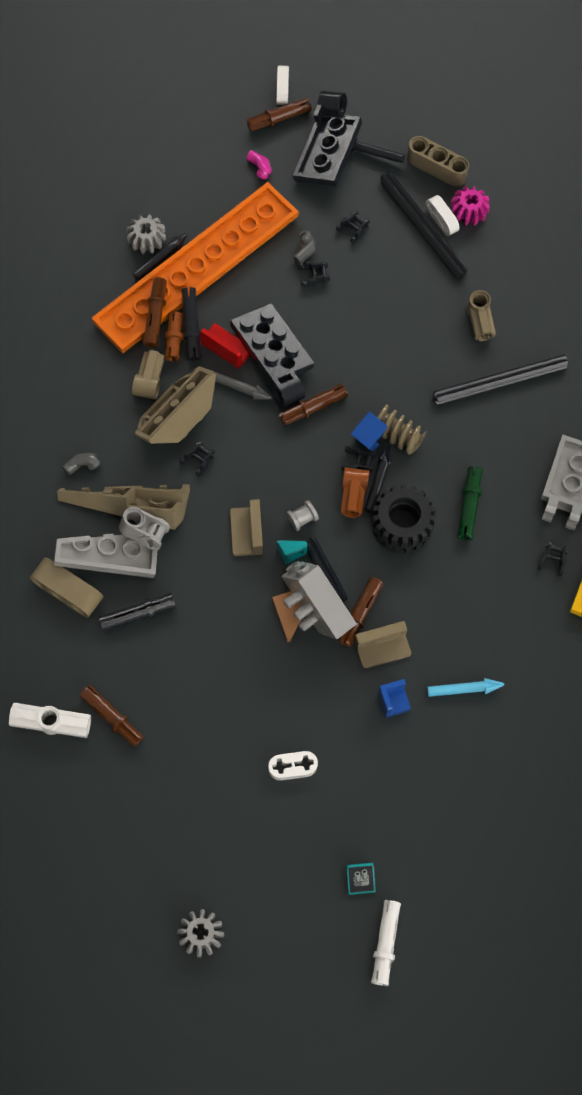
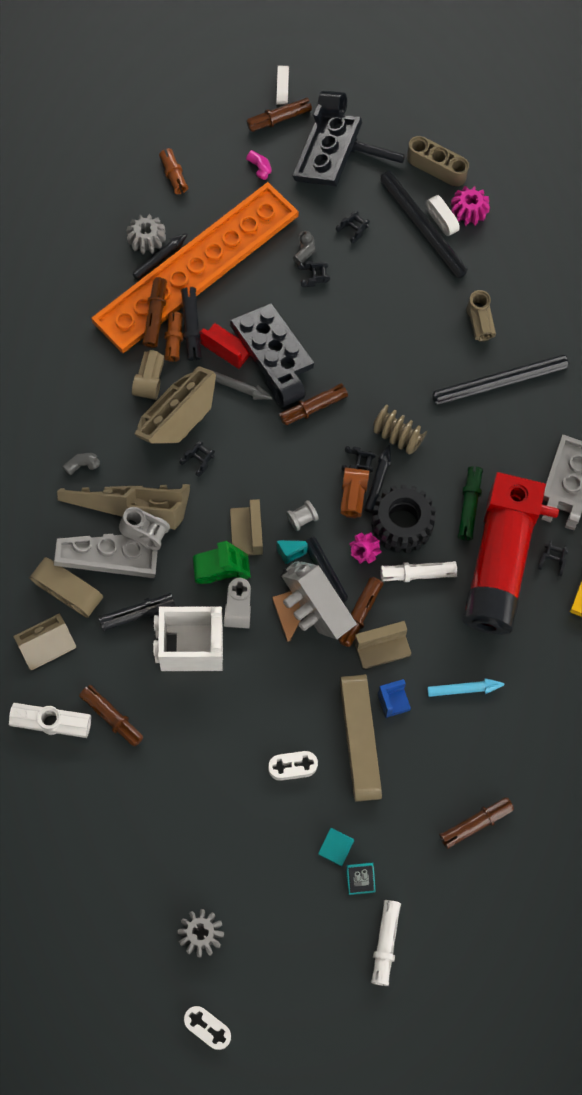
blue panel [351,411,388,452] -> none
none -> panel [13,613,76,670]
none -> white container [153,607,223,671]
none -> dark orange pin [159,148,188,194]
none -> white beam [184,1006,231,1050]
none -> green tile [192,541,251,584]
none -> light grey piece [224,578,251,629]
none -> teal slope [318,828,354,866]
none -> dark tan beam [340,674,382,802]
none -> dark pink gear [349,532,382,564]
none -> white pin [380,561,457,582]
none -> reddish brown axle [439,797,514,849]
none -> red piece [463,472,559,635]

